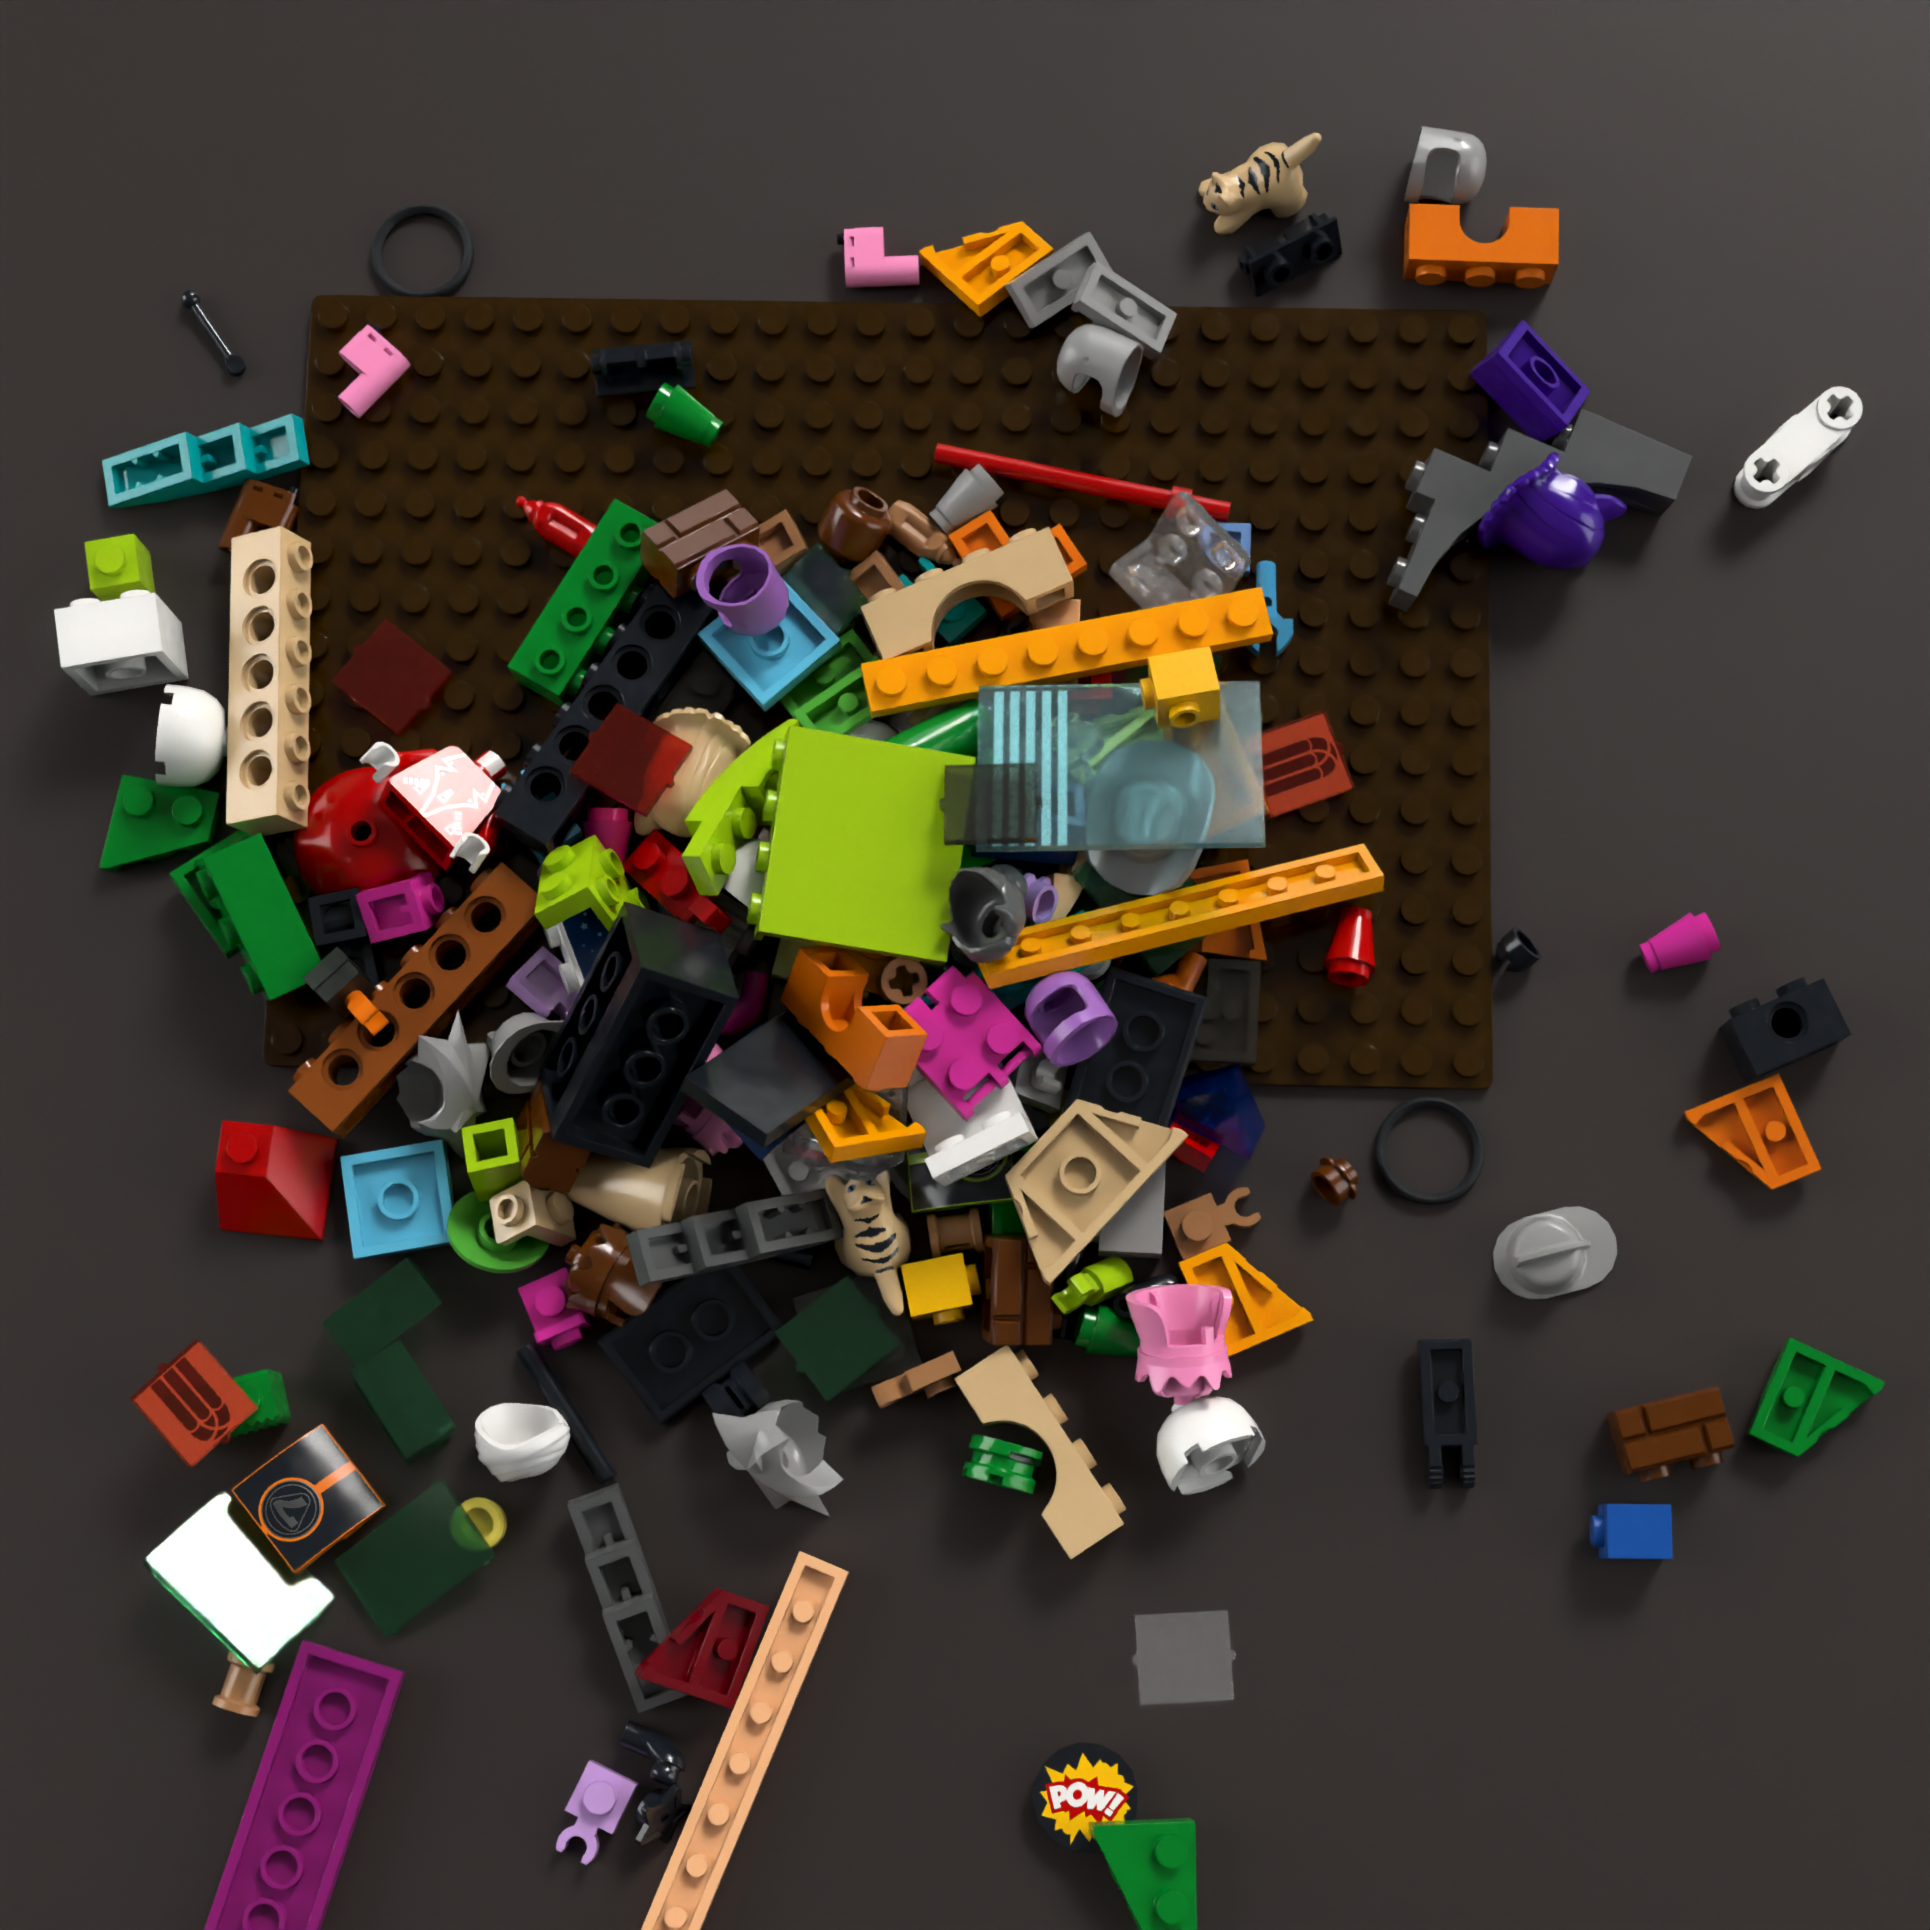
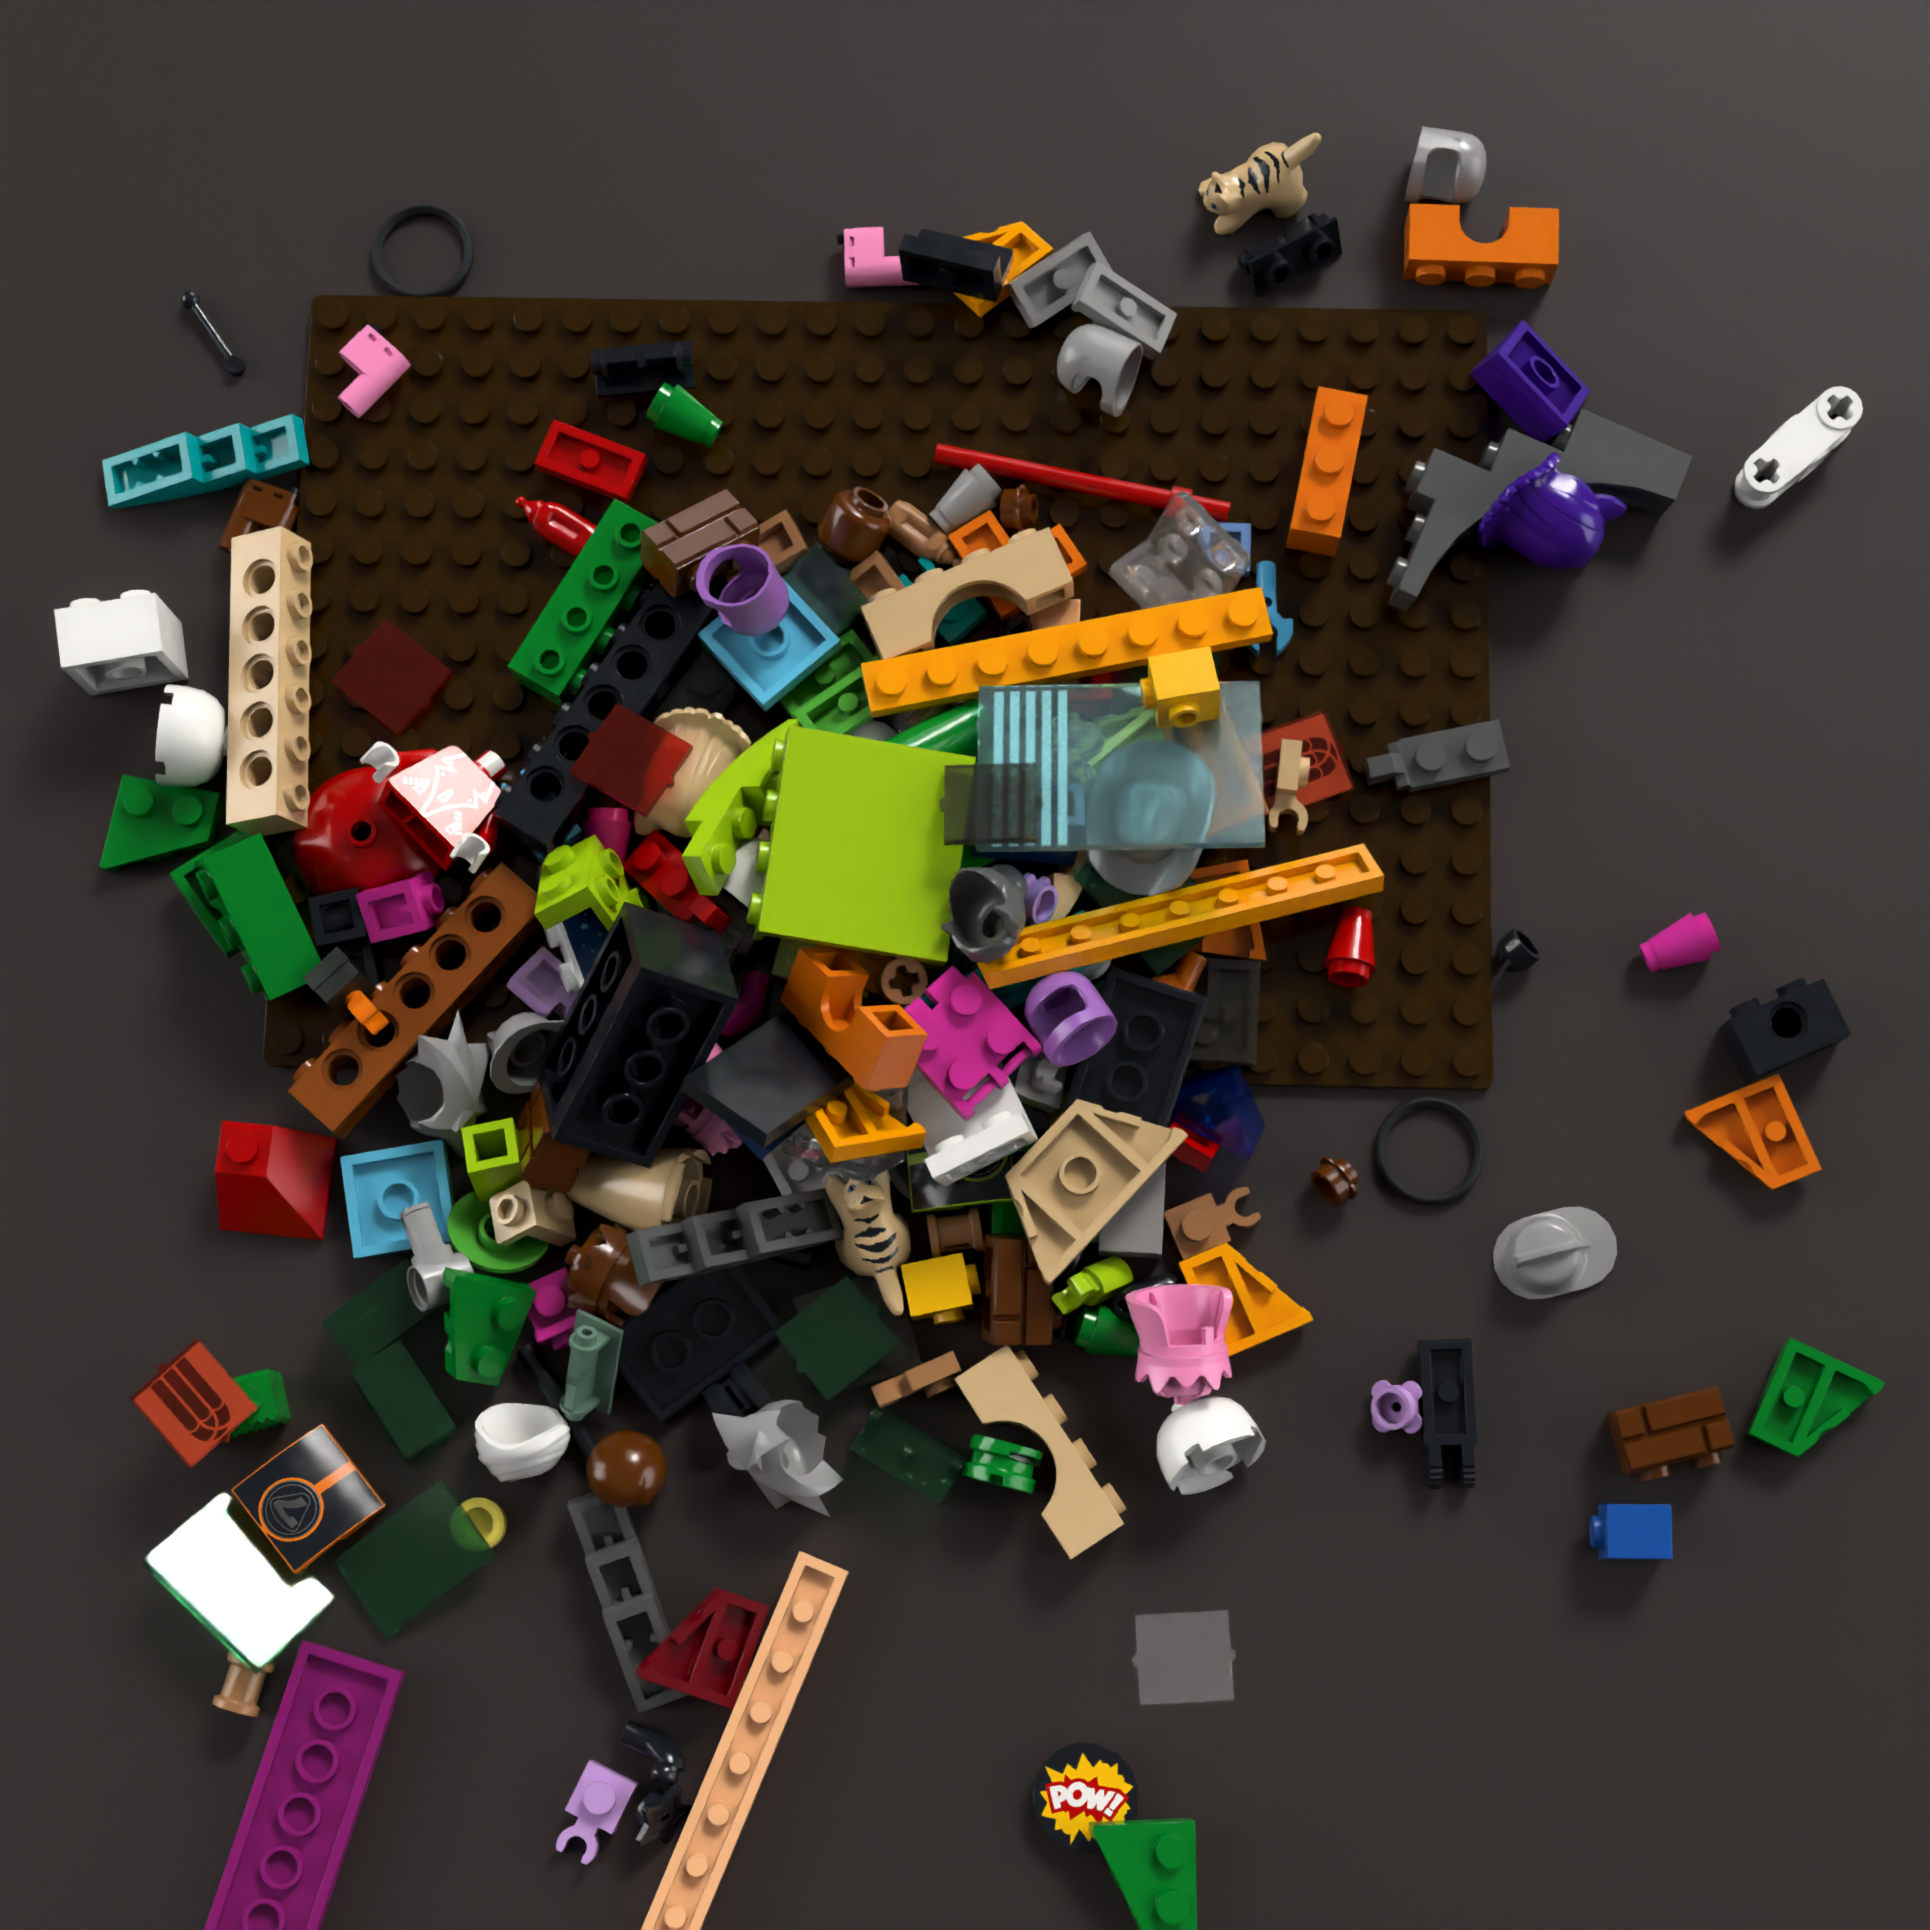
lime brick [84,534,155,601] -> none
none -> light grey pin [399,1202,474,1312]
none -> green wing [443,1267,537,1387]
none -> red plate [534,419,648,505]
none -> sand green hinge [560,1309,624,1421]
none -> reddish brown hair [586,1430,667,1508]
none -> clear green hinge [849,1406,969,1505]
none -> black panel [898,229,1014,302]
none -> reddish brown plate [1000,484,1038,533]
none -> tan plate [1267,739,1310,835]
none -> orange arch [1286,386,1368,557]
none -> dark grey hinge [1363,719,1511,792]
none -> lavender plate [1371,1380,1423,1434]

